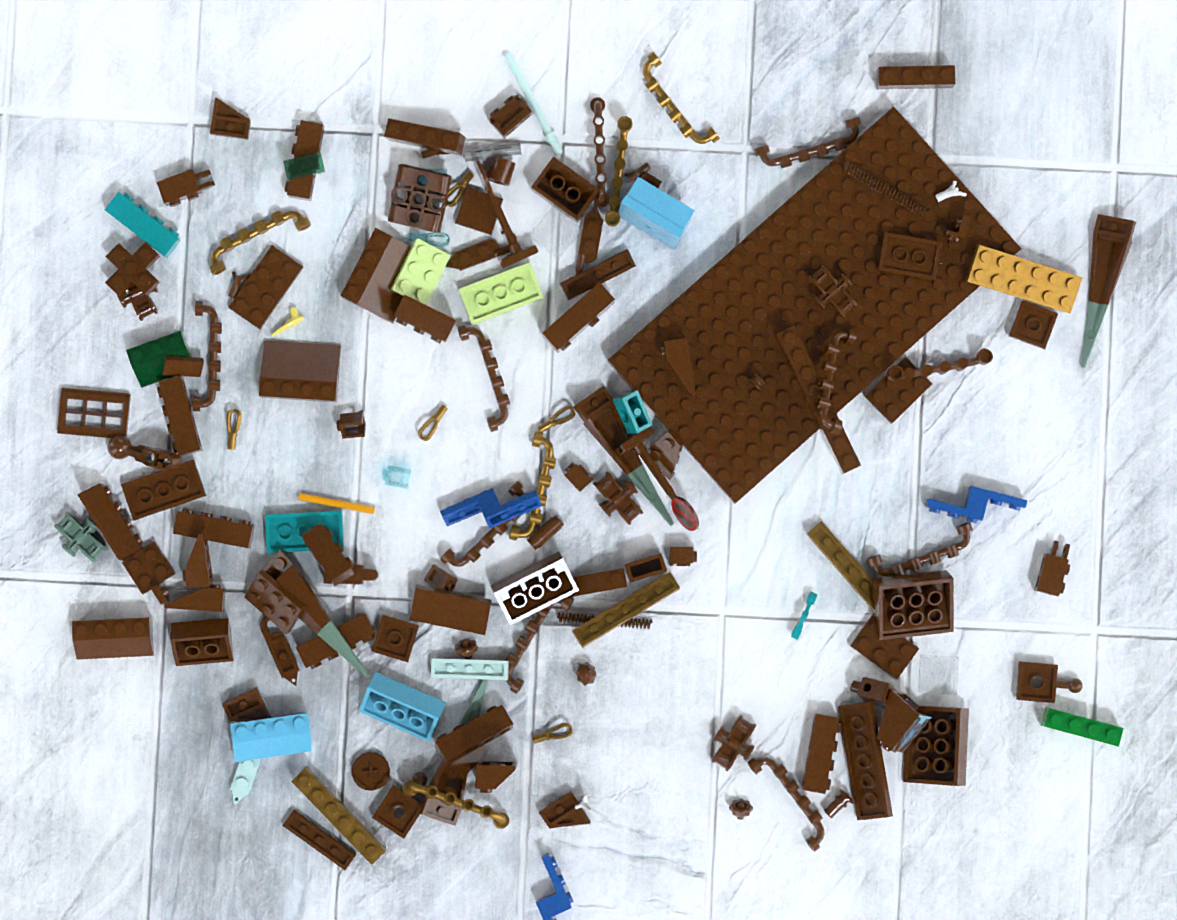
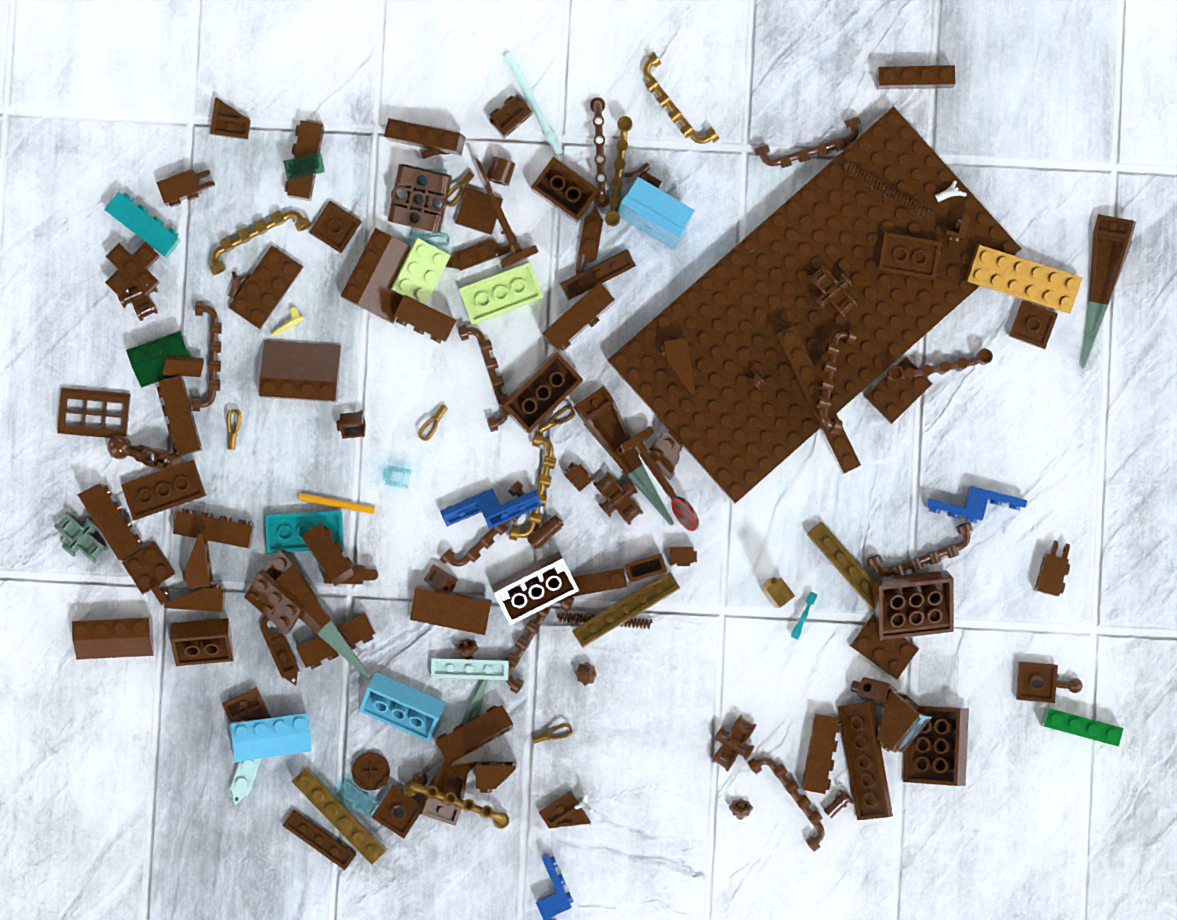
reddish brown plate [371,614,419,662] -> none
light grey pin [463,142,522,162] -> none
teal brick [612,390,653,433] -> none
none -> reddish brown tile [309,201,362,254]
none -> clear light blue slope [335,780,380,818]
none -> reddish brown brick [499,352,583,433]
none -> pearl gold brick [761,577,795,608]

